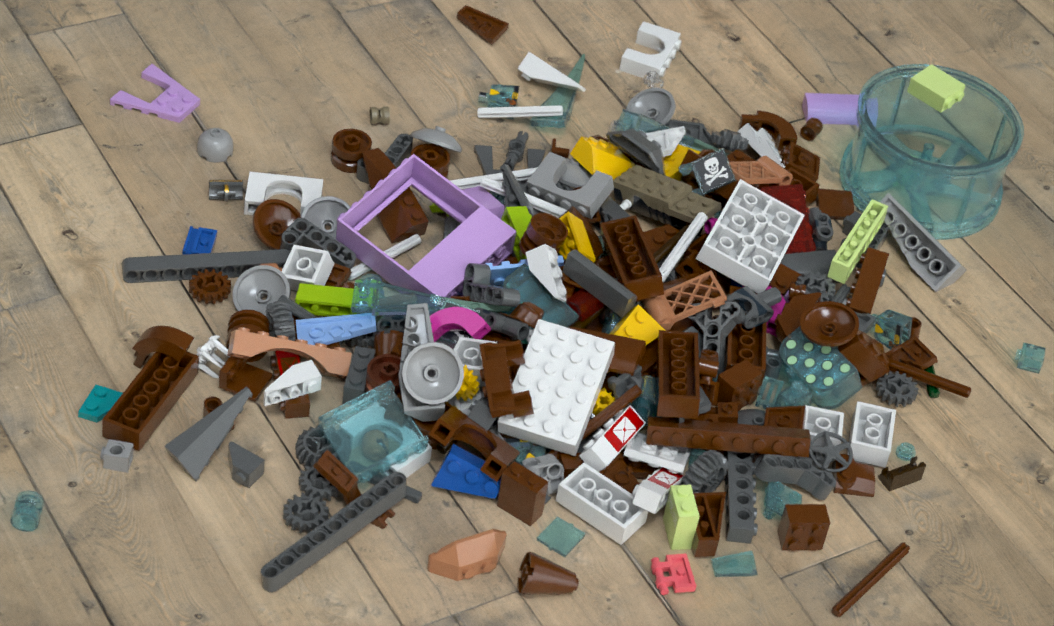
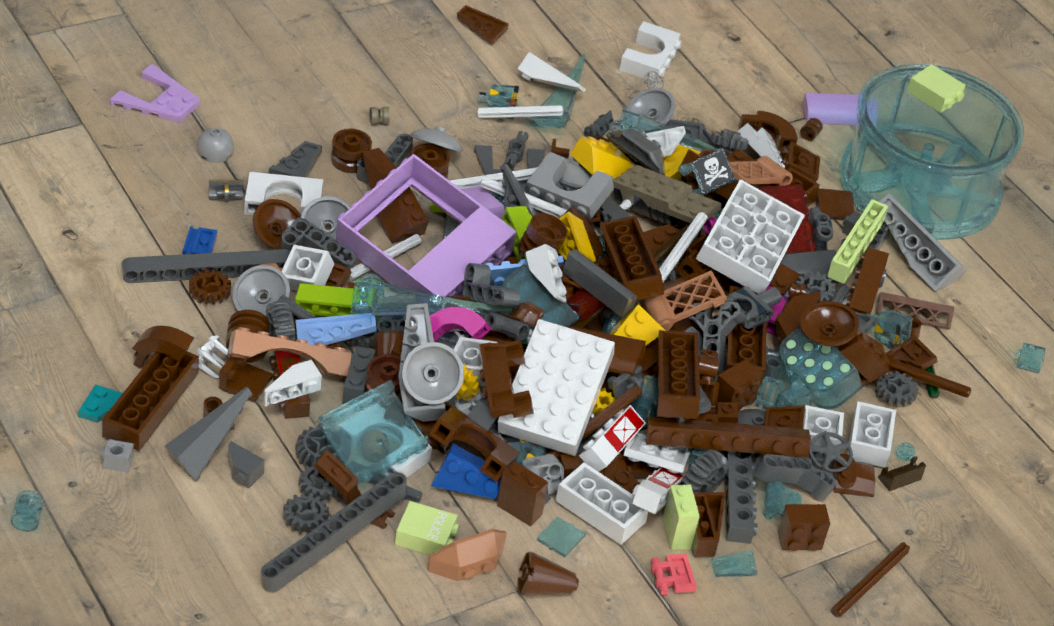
none -> dark grey wing [269,141,322,177]
none -> yellowish green brick [395,501,460,555]
none -> dark grey hinge [584,110,615,136]
none -> reddish brown fence [876,292,954,329]

